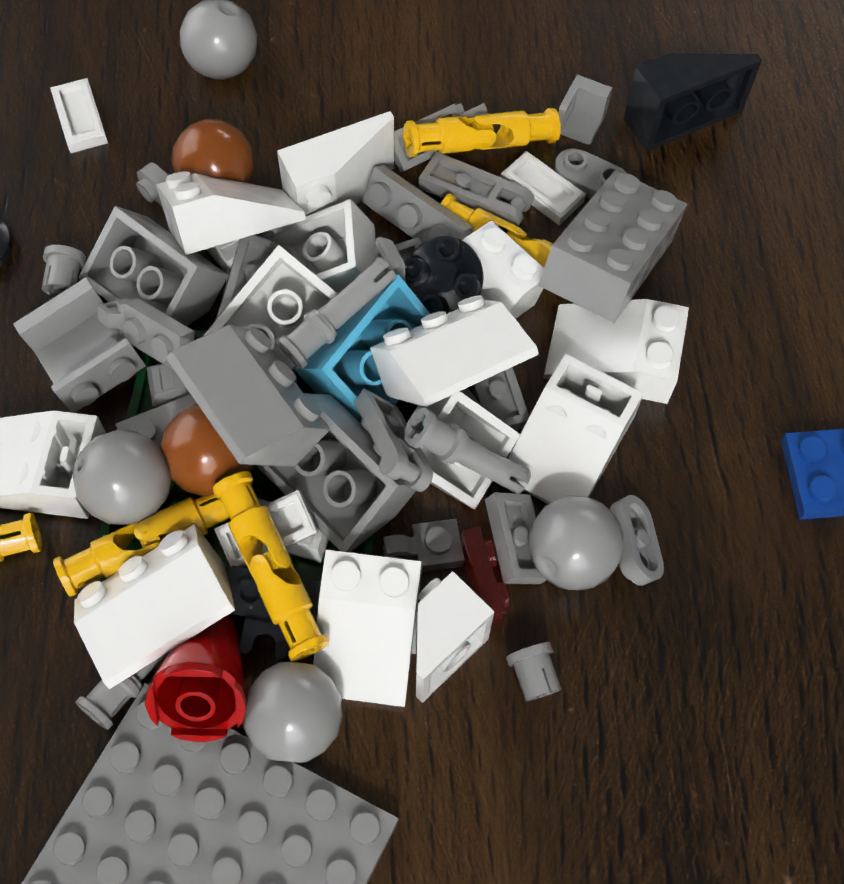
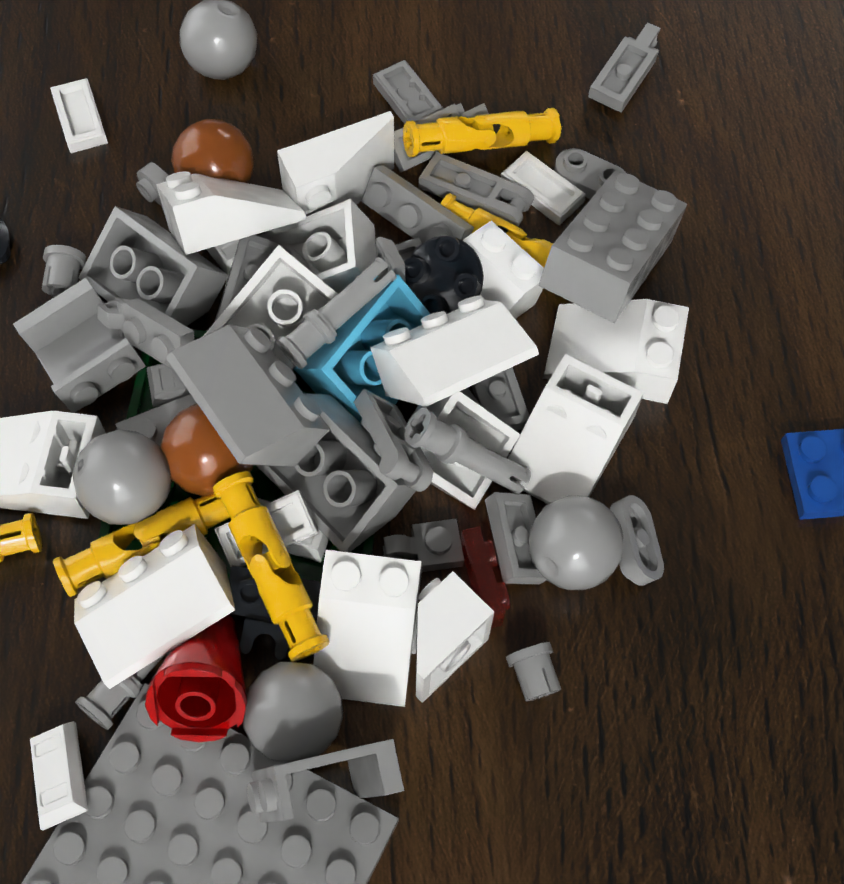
light grey panel [558,75,613,144] -> none
black slope [623,53,762,151] -> none
none -> white tile [30,721,88,830]
none -> light grey panel [247,739,404,822]
none -> light grey plate [373,60,444,124]
none -> light grey hinge [588,22,661,113]

